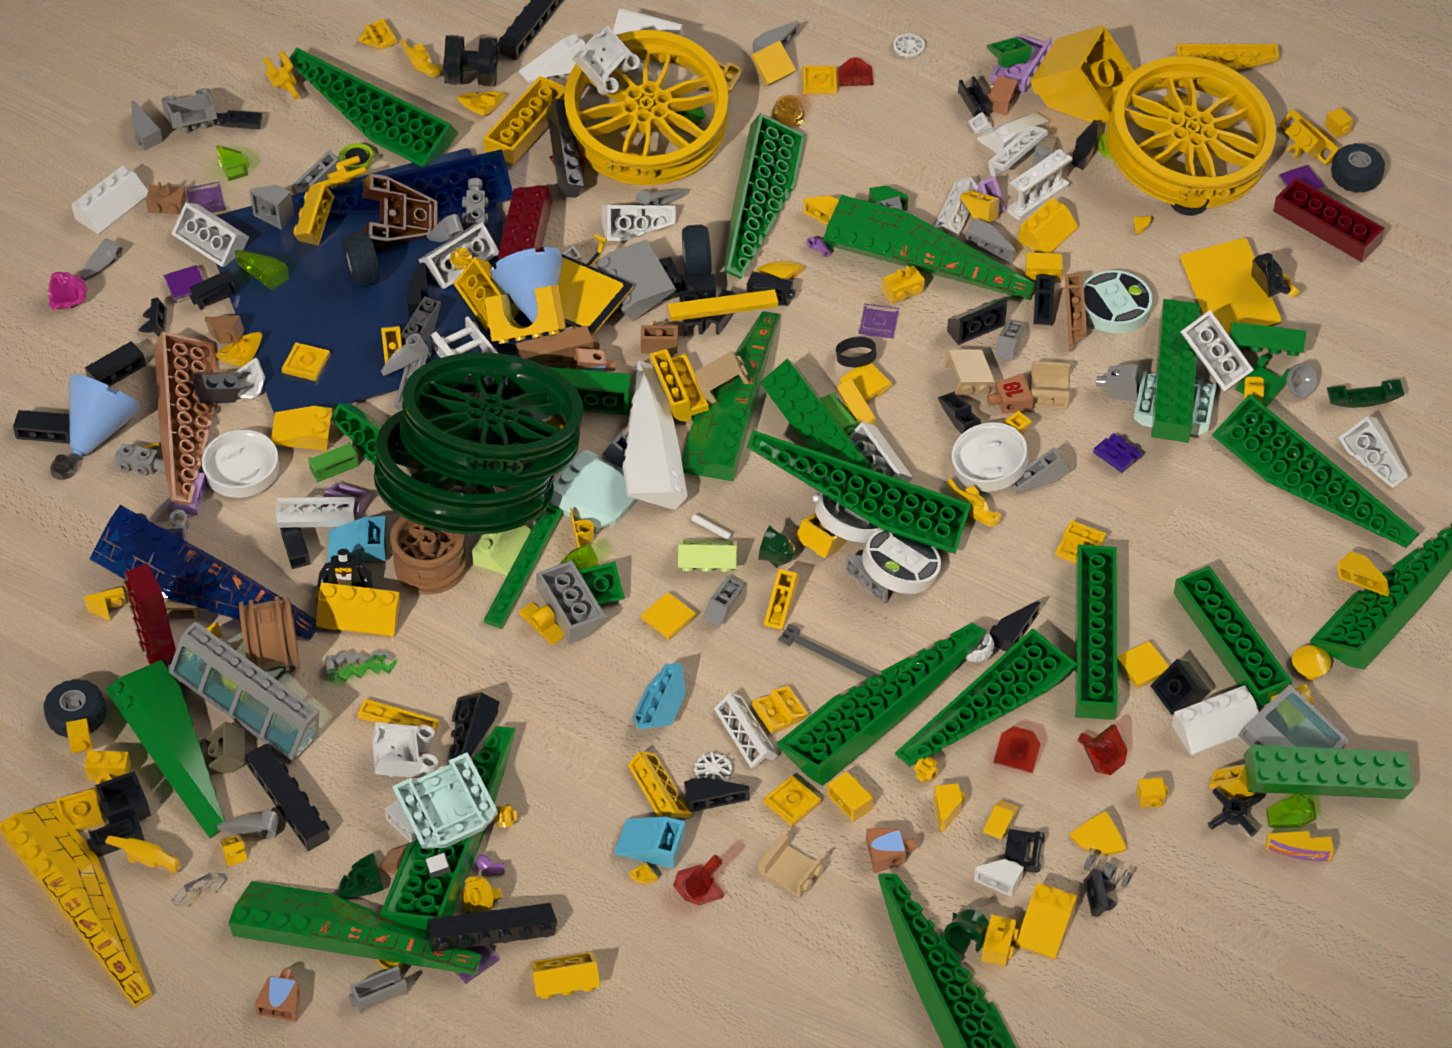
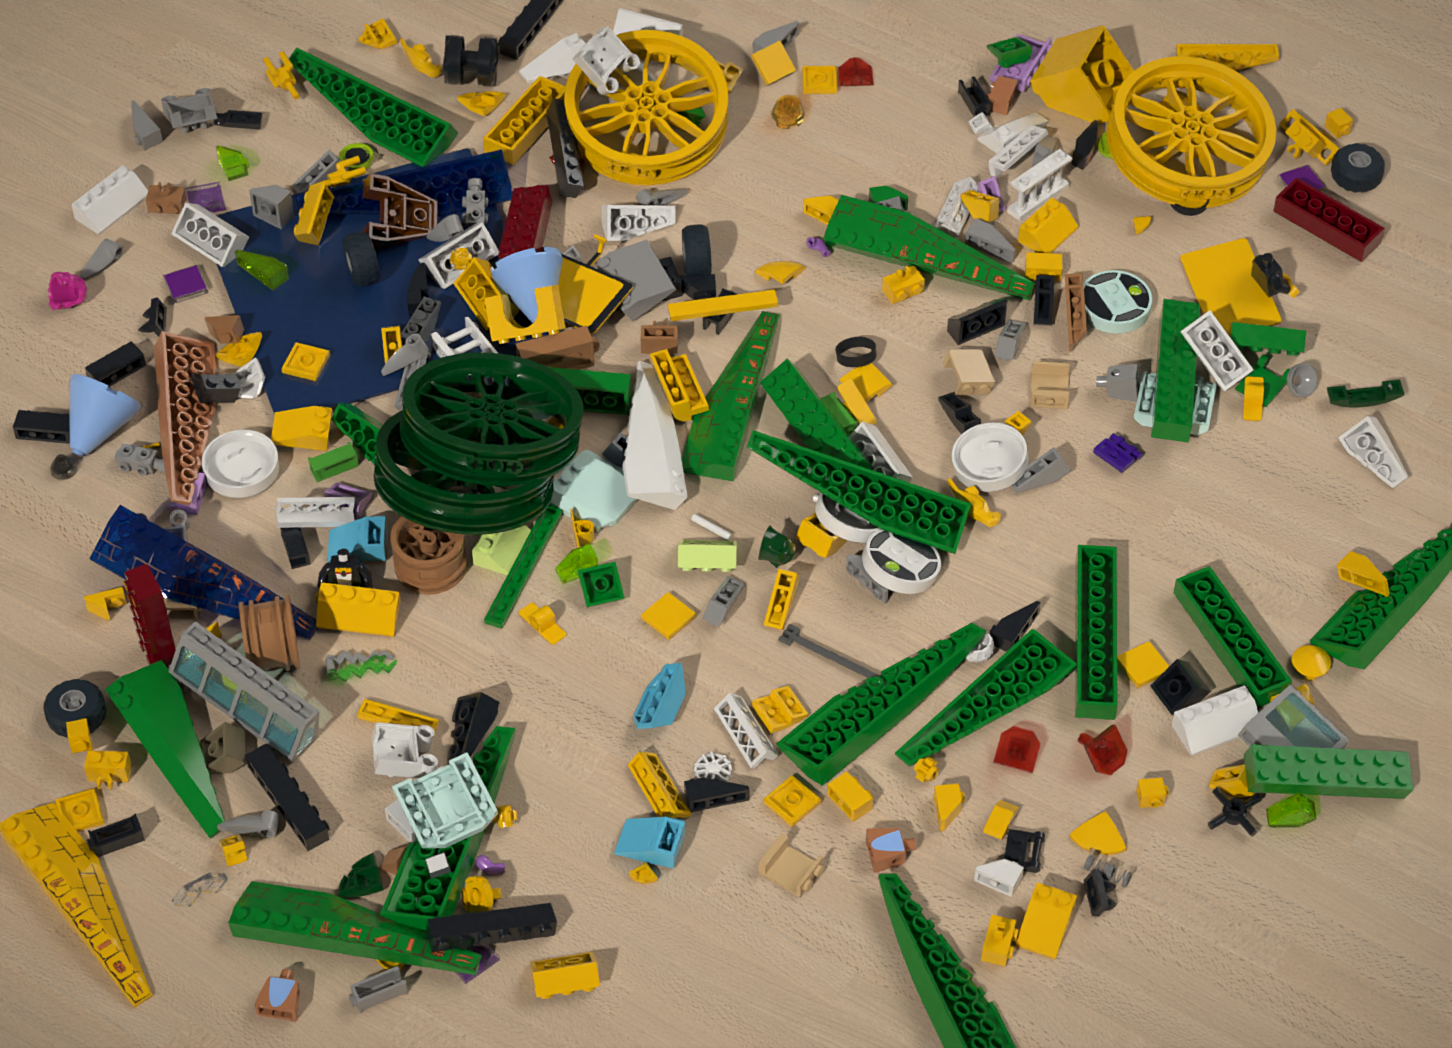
black piece [95,771,151,824] -> none
yellow animal [105,836,181,874] -> none
black window [189,269,240,310] -> none
light grey slope [536,560,606,644] -> none
nougat torso [571,348,615,372] -> none
clear red piece [673,855,724,905] -> none
black window [679,290,702,336] -> none
tan panel [694,350,748,405] -> none
green wedge [725,113,805,279] -> none
black window [747,271,796,306] -> none
clear tile [858,303,900,339] -> none
white wheel [893,34,925,59] -> none
dark green helmet [944,909,989,954] -> none
nougat torso [987,374,1034,414] -> none
yellow slope [1055,520,1106,564] -> none
green wedge [1212,394,1419,548] -> none
yellow slope [1265,831,1334,862] -> none

